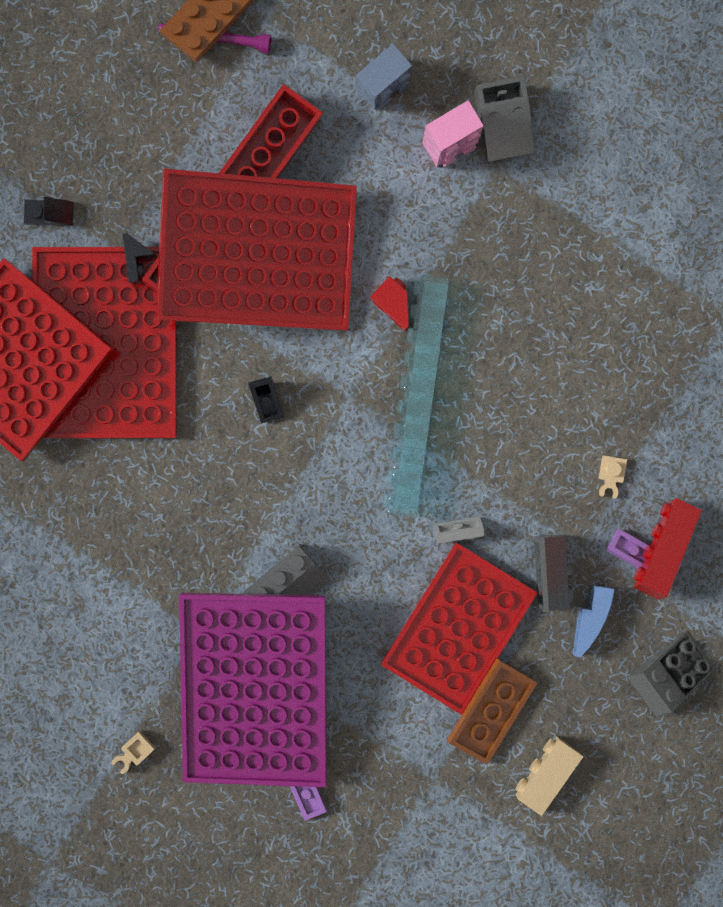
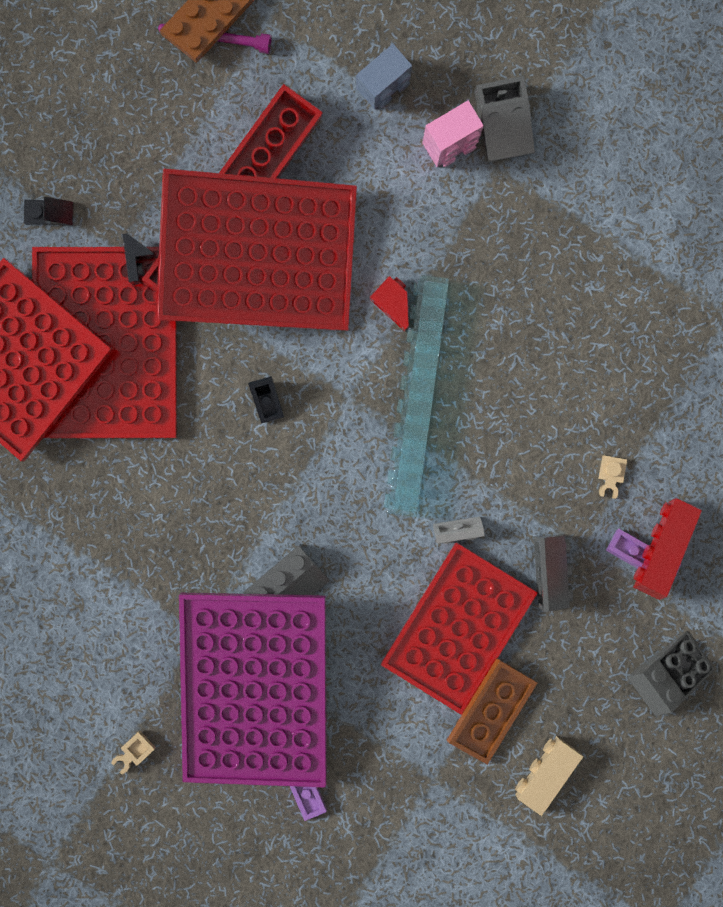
medium blue slope [573,585,614,657] -> none

